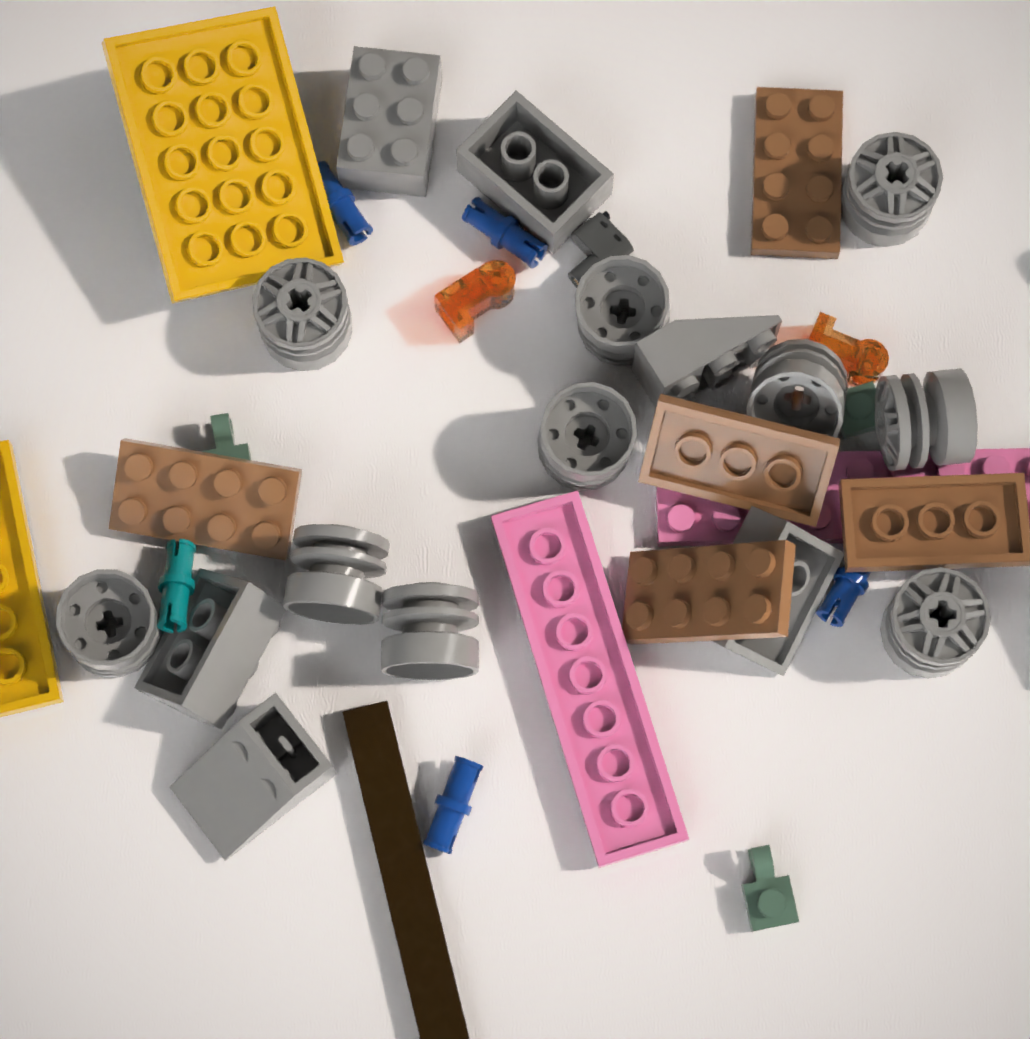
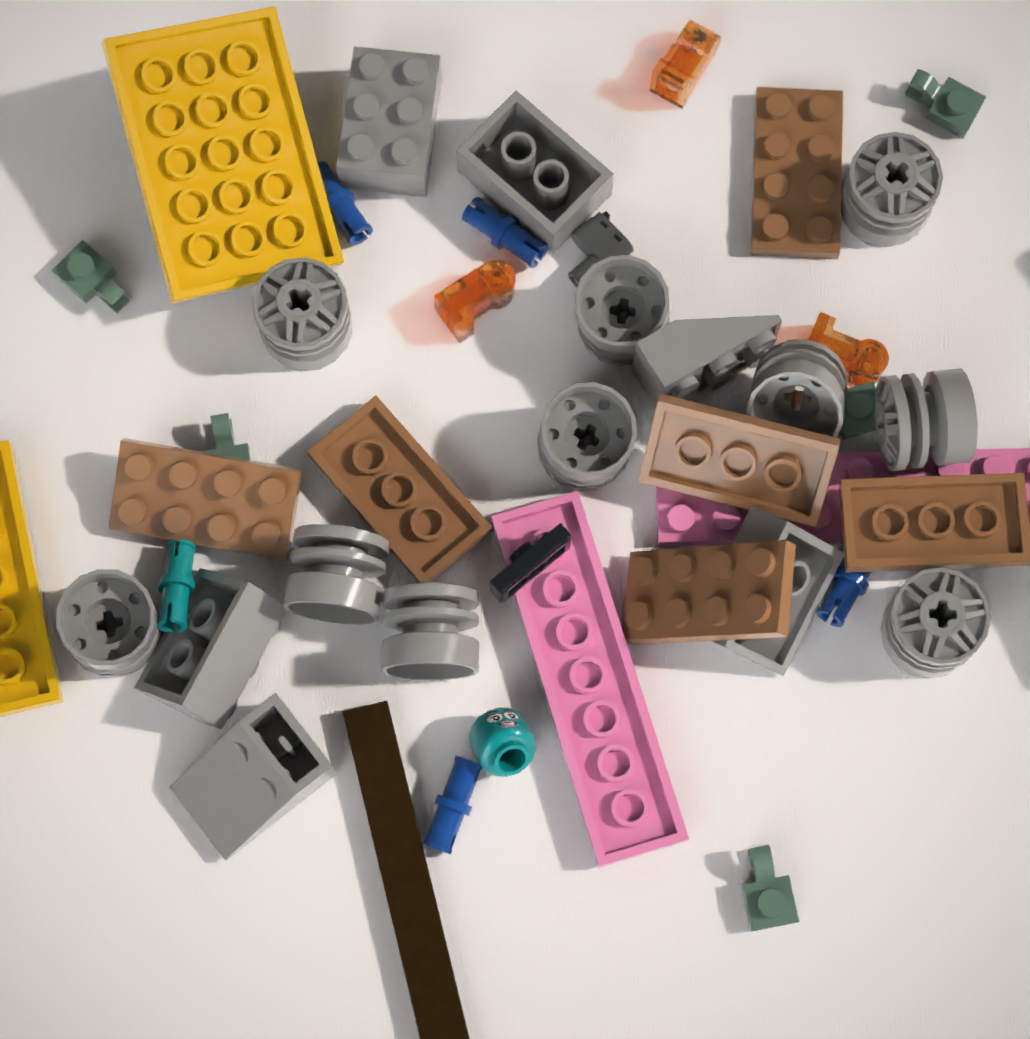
none -> sand green plate [52,240,130,314]
none -> medium nougat plate [307,395,493,583]
none -> teal head [469,707,536,777]
none -> black plate [489,523,571,603]
none -> clear orange leg [649,20,722,109]
none -> sand green plate [904,69,987,138]

